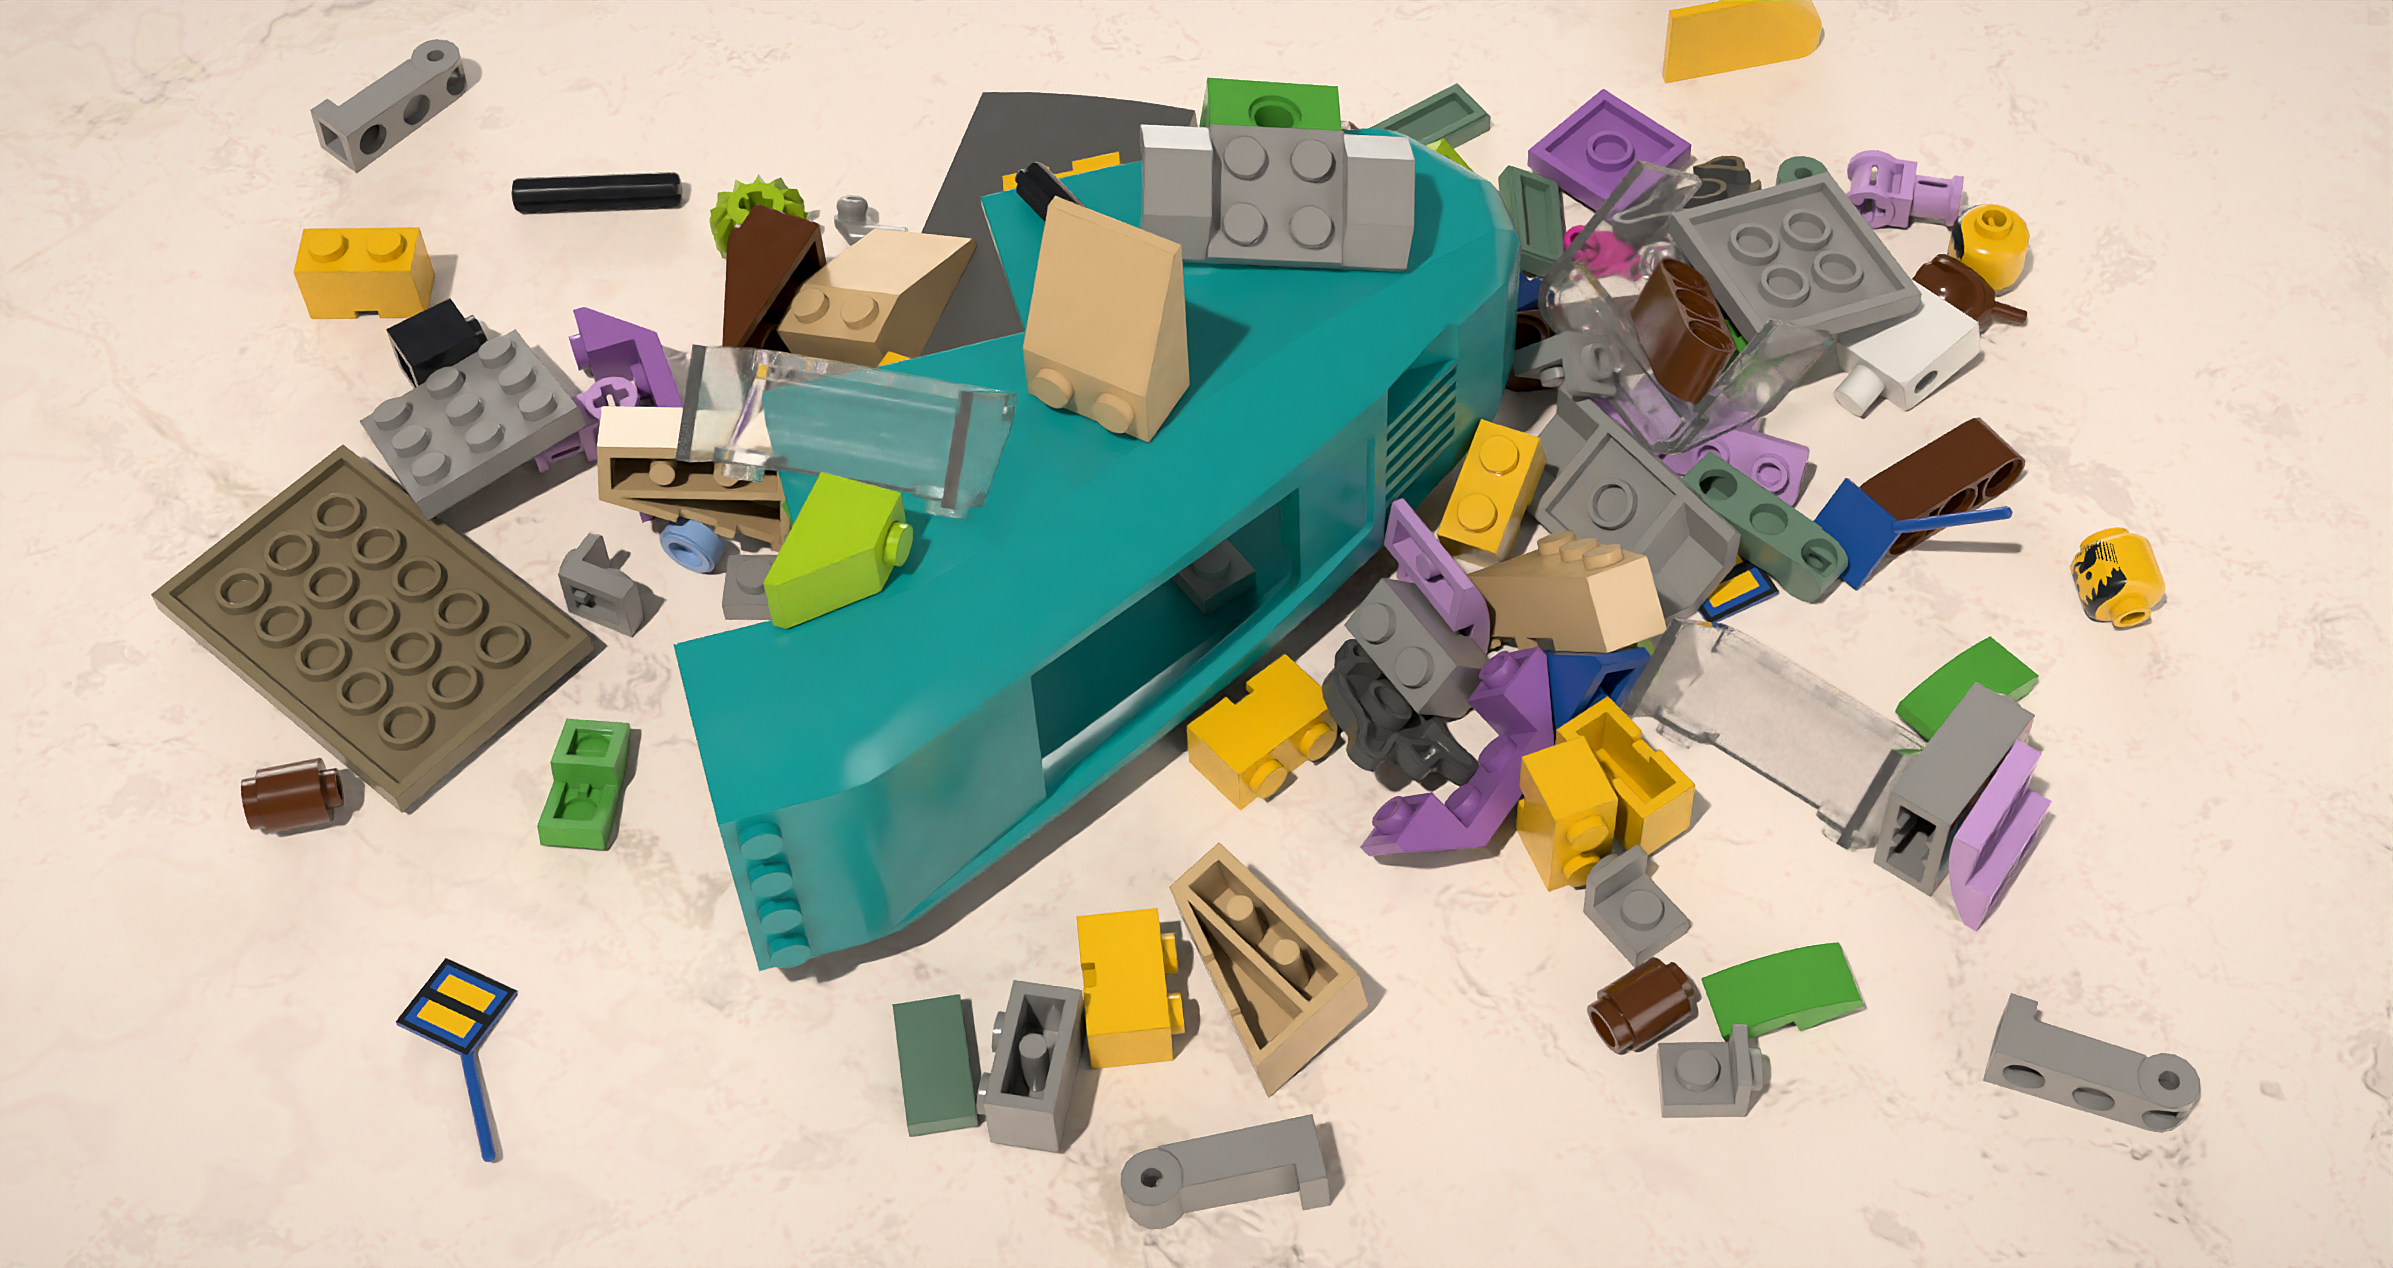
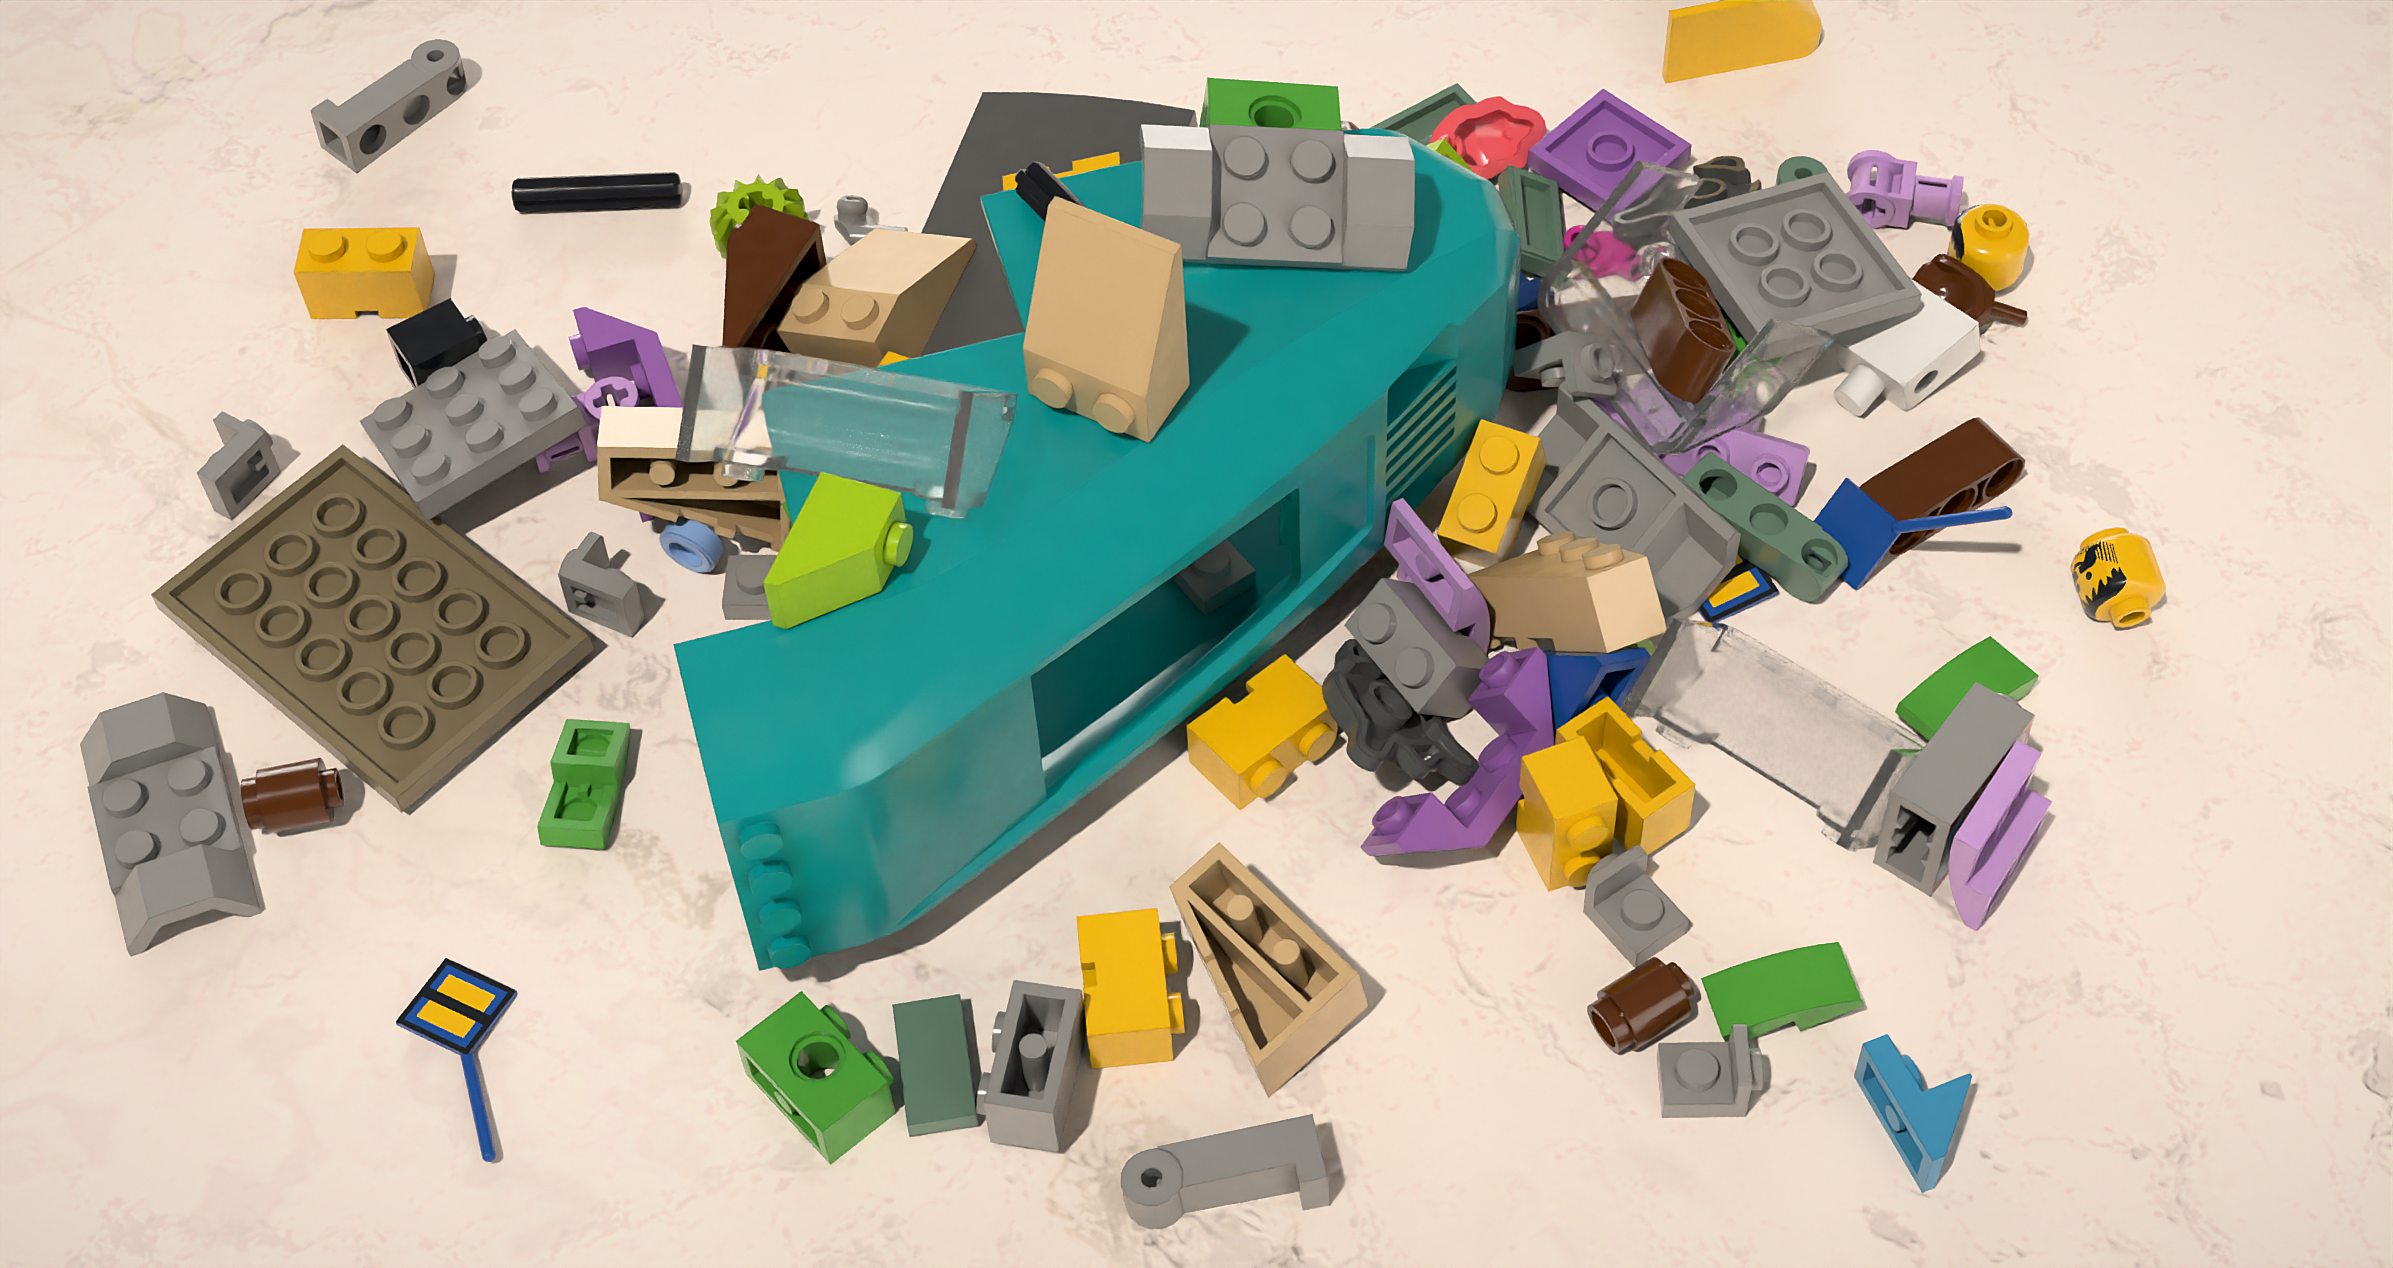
light grey leg [1983,993,2200,1133] -> none
none -> light grey piece [80,692,261,956]
none -> light grey bracket [197,411,281,520]
none -> bright green brick [736,991,896,1165]
none -> coral arm [1429,96,1546,180]
none -> dark azure slope [1854,1034,1973,1193]

